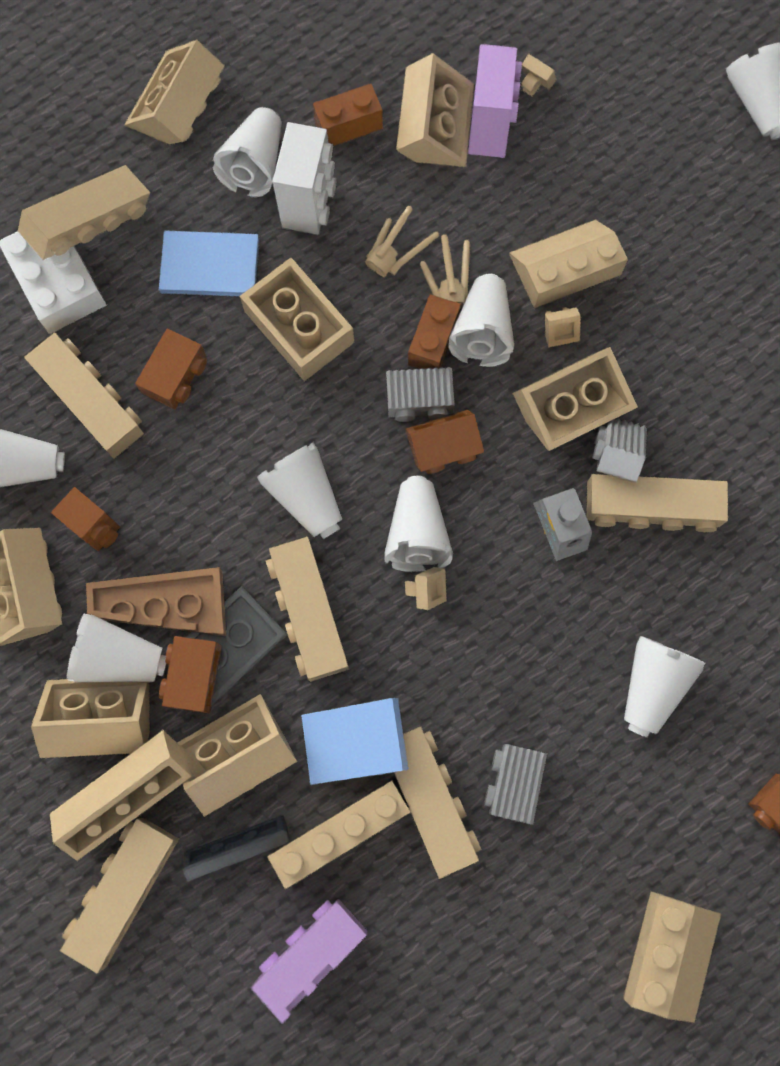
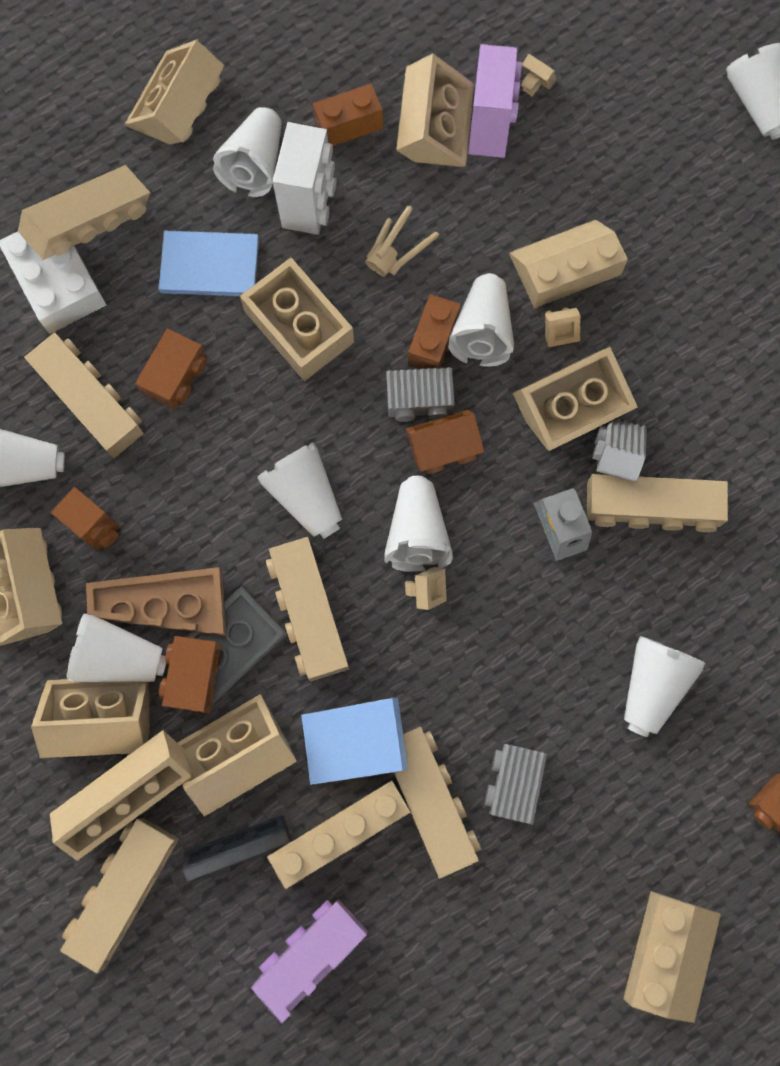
tan plant [420,234,470,308] -> none

